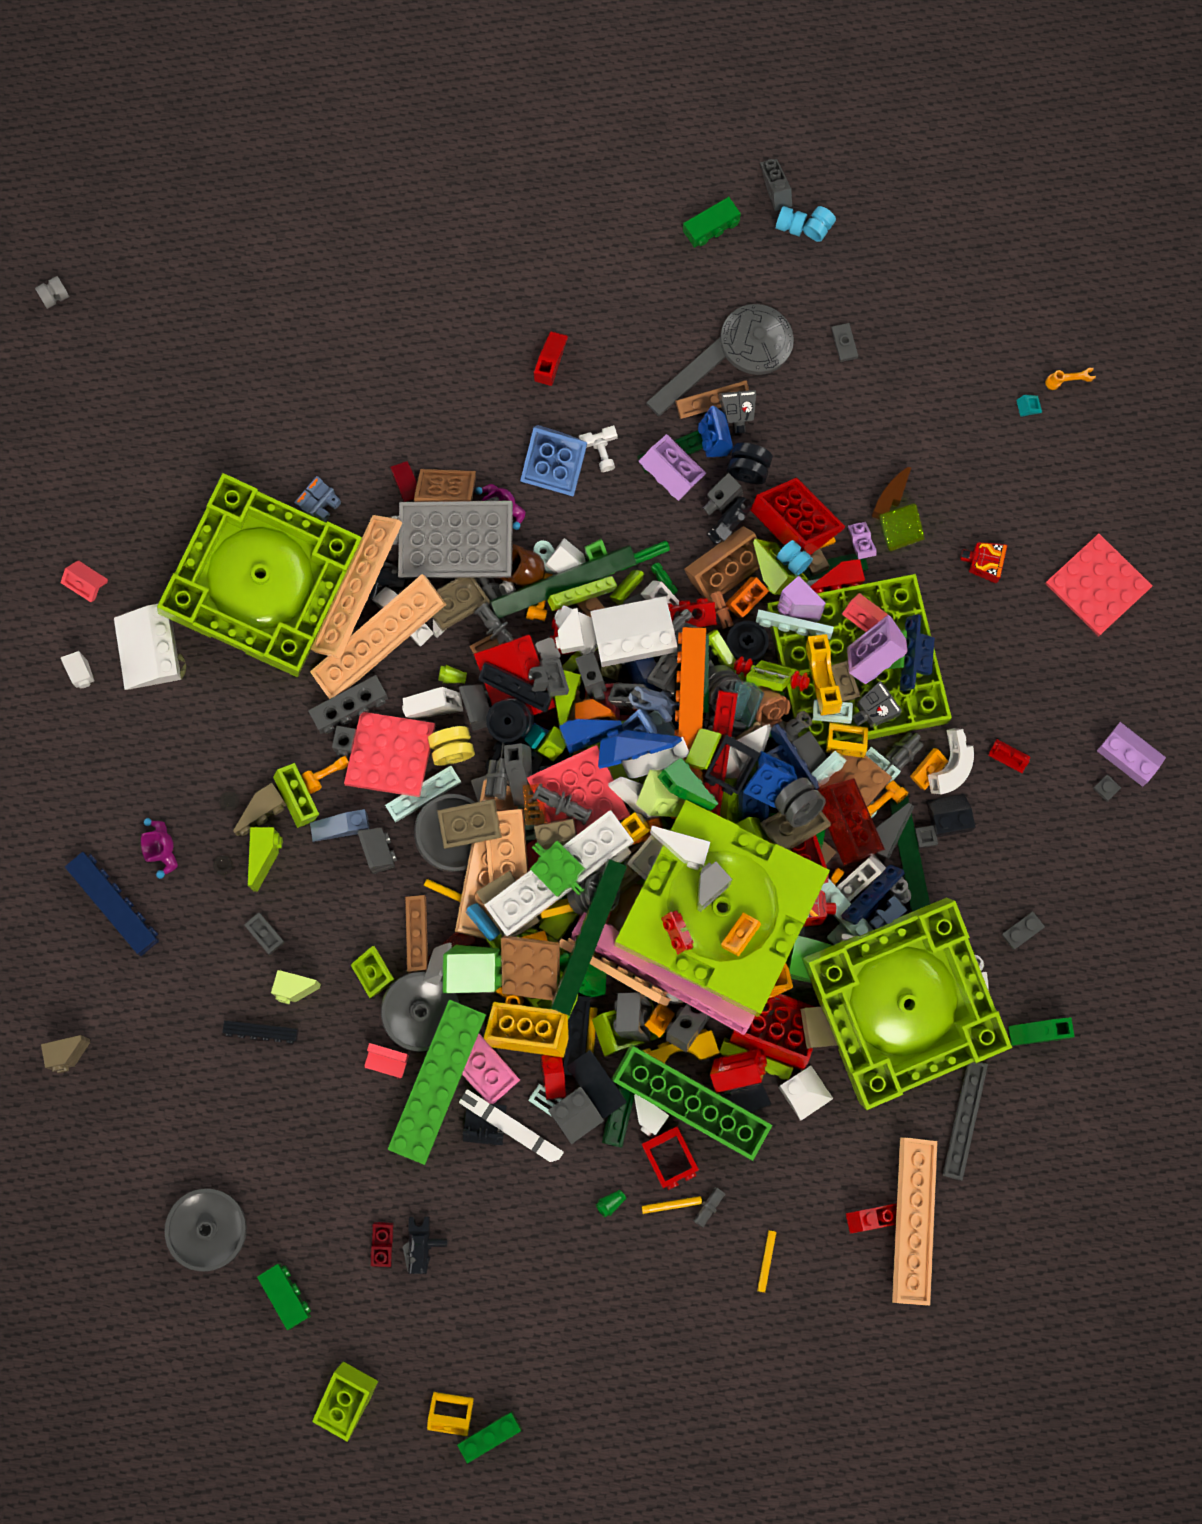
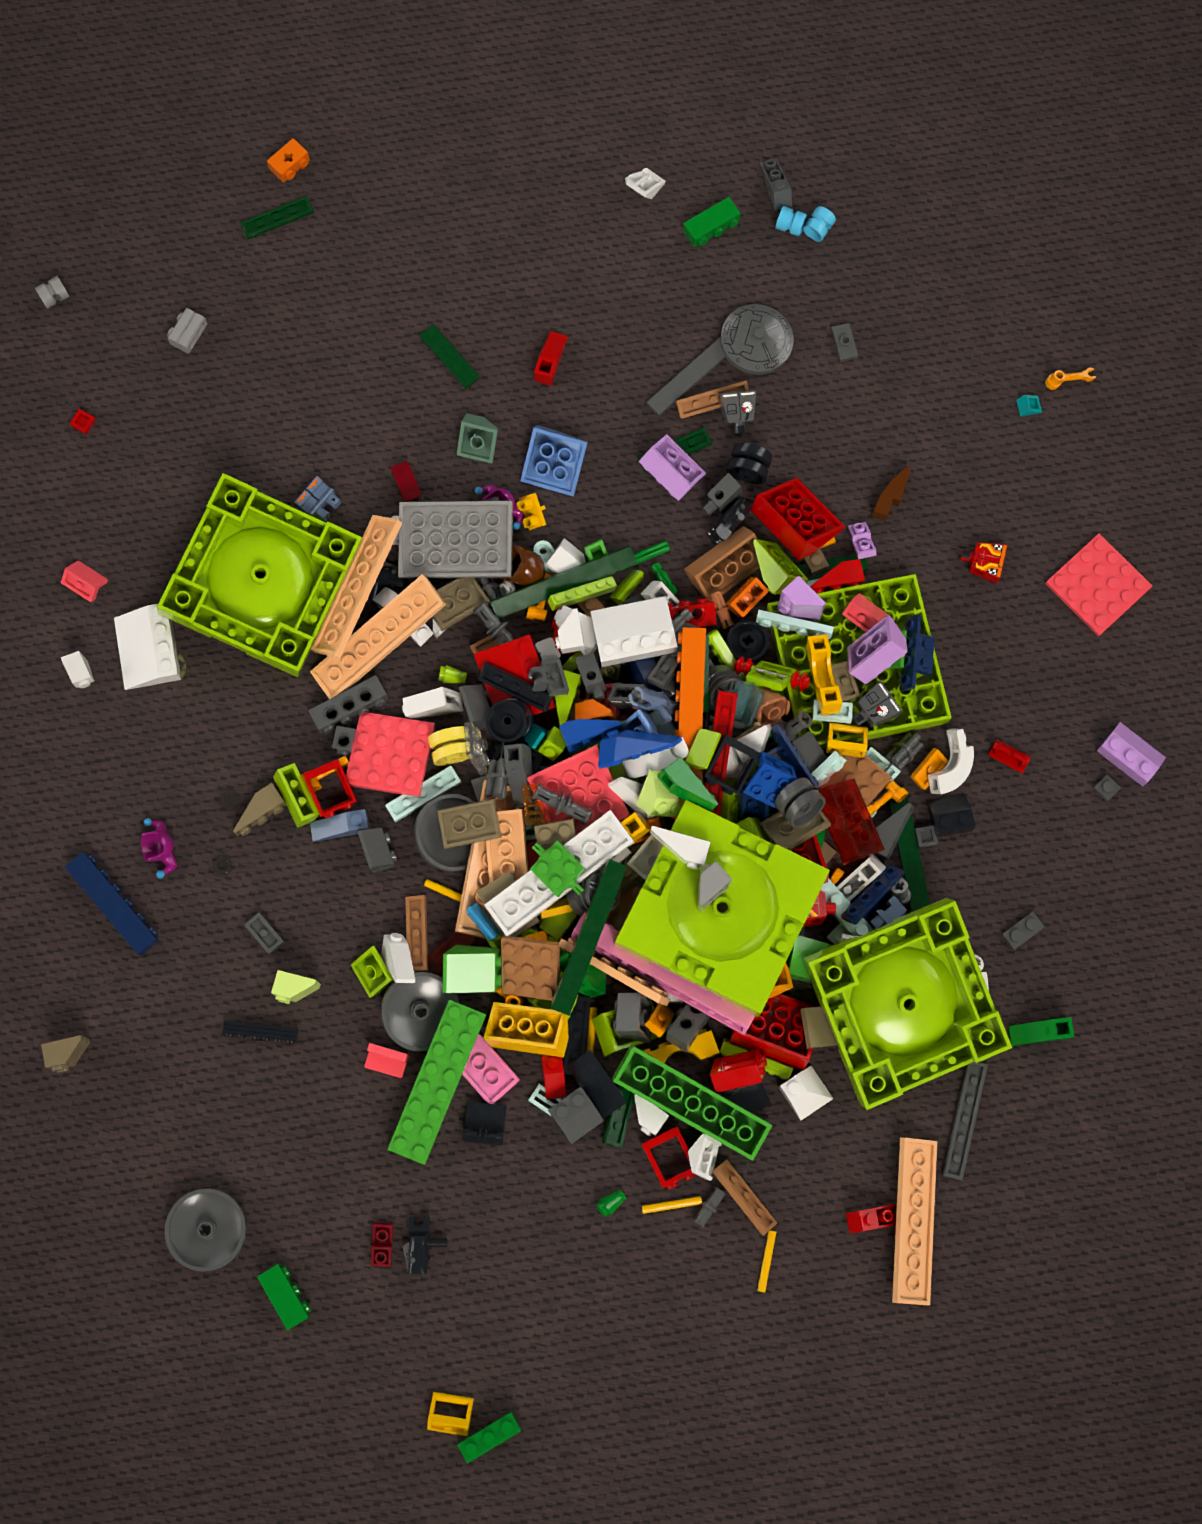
lime slope [248,827,283,892] -> none
lime slope [312,1362,378,1442] -> none
medium nougat plate [414,469,476,502] -> none
light grey slope [424,943,452,985] -> none
white sticker [459,1090,563,1162] -> none
white bar [579,425,618,472] -> none
red hinge [661,910,694,955] -> none
blue slope [698,406,733,457] -> none
light orange plate [721,913,761,957] -> none
medium azure wheel [777,540,813,576] -> none
clear neon green tile [879,503,925,551] -> none
none -> red plate [69,409,96,435]
none -> light grey brick [167,308,207,354]
none -> dark green tile [240,196,314,240]
none -> orange brick [267,138,310,183]
none -> red window [300,759,357,819]
none -> white slope [381,933,415,983]
none -> dark green tile [419,324,480,390]
none -> sand green slope [457,413,498,464]
none -> clear plate [464,722,489,775]
none -> yellow hips [516,493,546,530]
none -> white slope [625,168,666,199]
none -> white slope [688,1133,722,1181]
none -> medium nougat plate [712,1160,777,1235]

